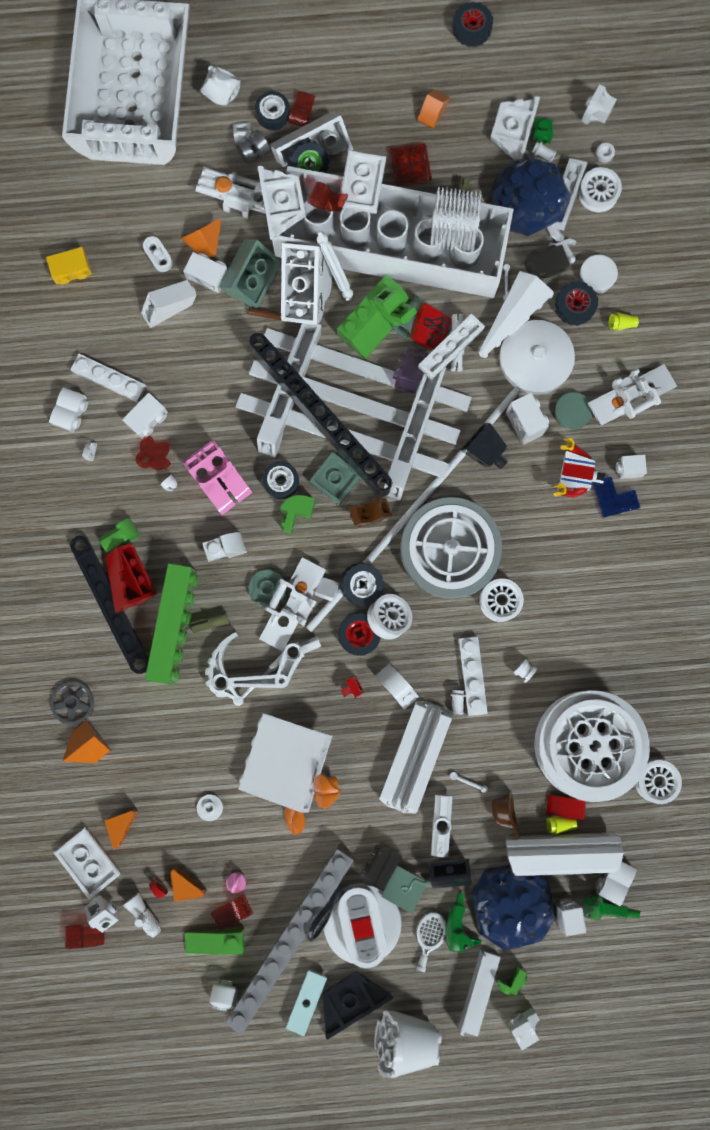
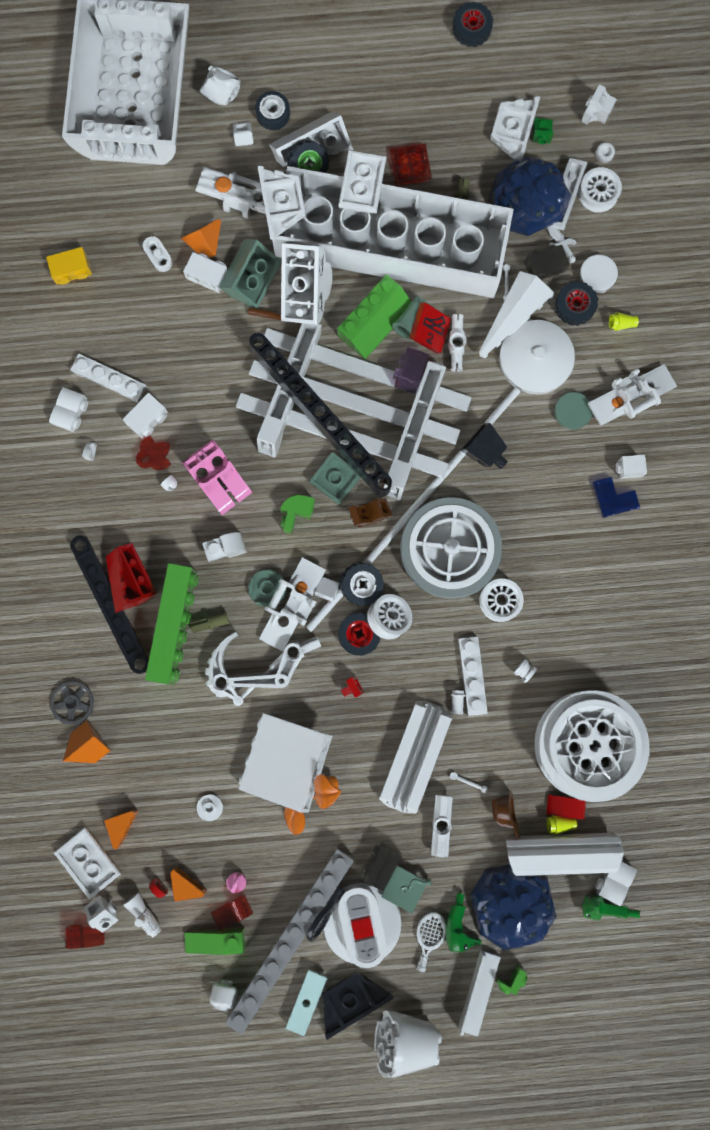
bright green piece [98,518,140,553] -> none
white slope [141,280,197,328] -> none
flat silver wheel [235,129,270,165] -> none
wheel [263,461,299,499] -> none
clear red panel [289,91,315,127] -> none
clear red panel [307,182,348,212] -> none
white wheel [317,231,353,301] -> none
bright green brick [373,287,417,326] -> none
white brick [375,663,419,710] -> none
orange slope [417,89,450,129] -> none
white plate [418,313,485,380] -> none
black brick [429,858,472,889] -> none
white piece [431,187,482,253] -> none
white brick [505,393,549,445] -> none
white brick [507,1007,540,1050] -> none
white pin [532,142,557,162] -> none
torso [554,438,605,498] -> none
white brick [555,898,586,936] -> none
white wheel [635,759,682,804] -> none

